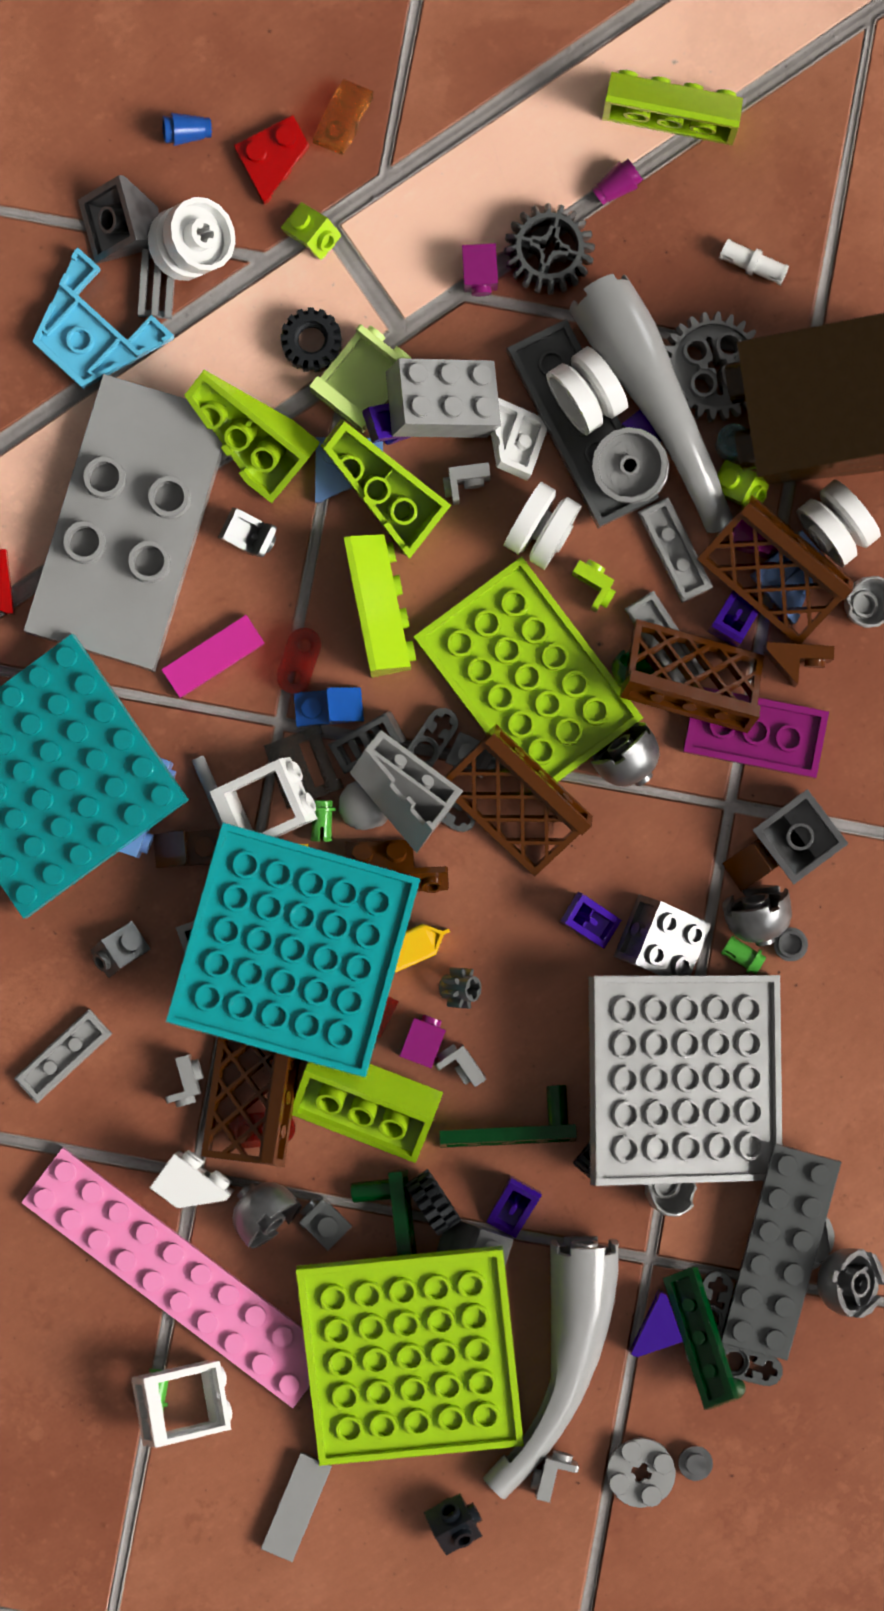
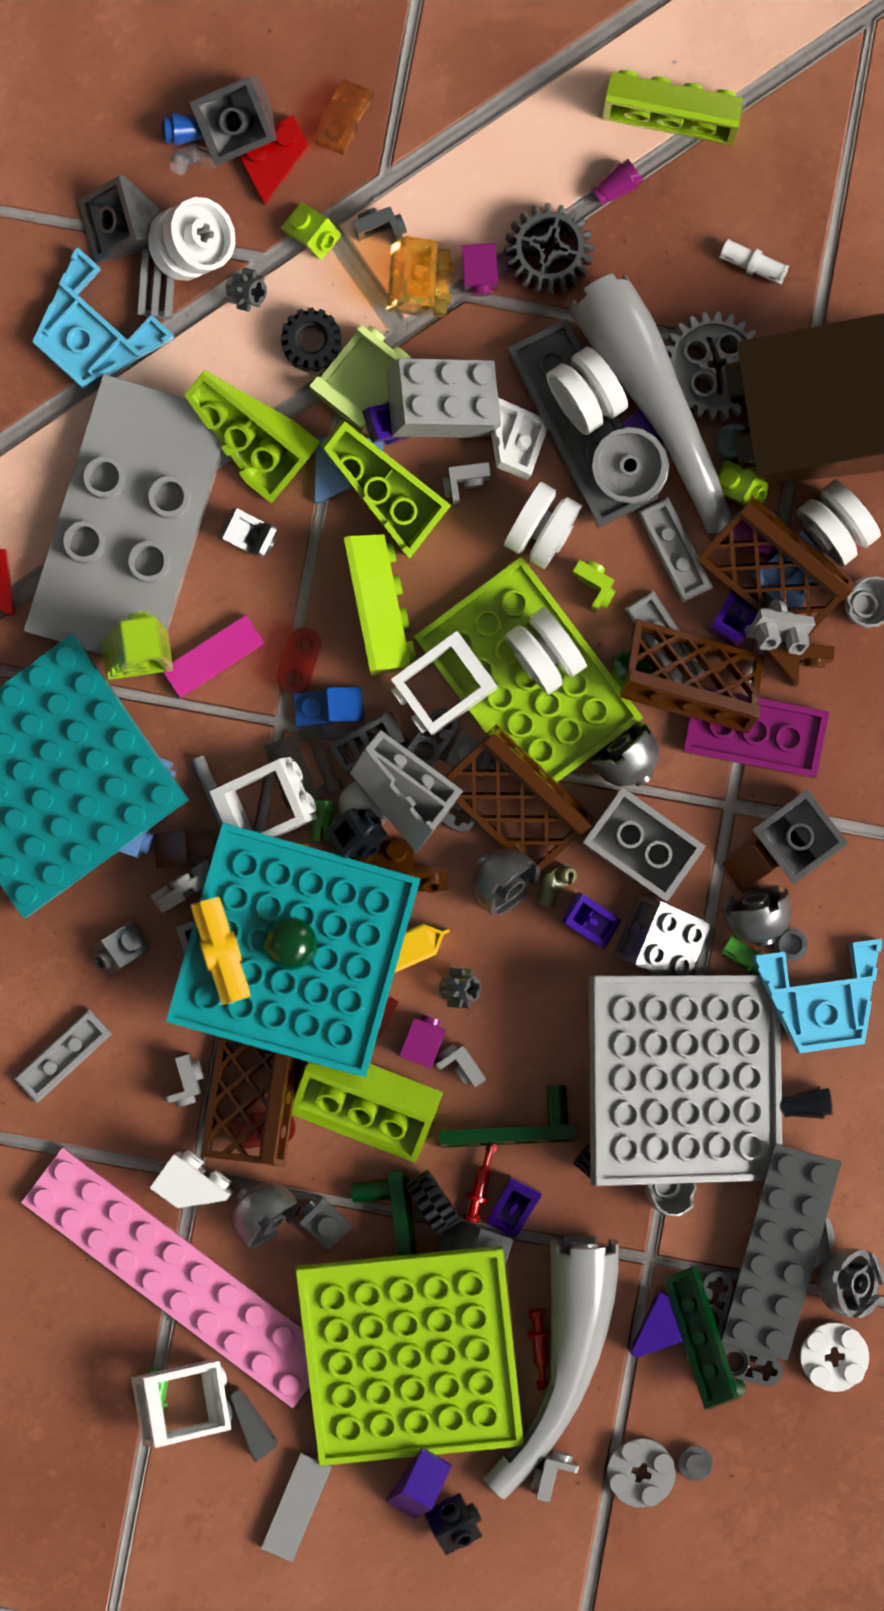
none -> lime wedge [101,611,174,681]
none -> light grey plate [150,860,210,913]
none -> clear arm [170,144,216,175]
none -> flat silver slope [189,76,277,166]
none -> yellow piece [191,897,250,1005]
none -> dark grey gear [226,268,267,312]
none -> dark grey slope [230,1387,278,1462]
none -> dark green hair [263,916,319,971]
none -> black brick [325,808,388,859]
none -> dark grey bracket [353,206,407,246]
none -> dark purple slope [386,1447,451,1519]
none -> clear yellow brick [387,235,453,317]
none -> white window [391,631,499,735]
none -> red piece [463,1144,497,1223]
none -> flat silver cylinder [472,849,540,916]
none -> white wheel [504,607,587,695]
none -> red piece [527,1308,550,1391]
none -> olive arm [538,864,577,908]
none -> light grey brick [581,787,706,903]
none -> light grey hips [745,600,815,655]
none -> medium azure wing [752,939,882,1053]
none -> black cone [782,1086,833,1119]
none -> white plate [799,1322,869,1392]

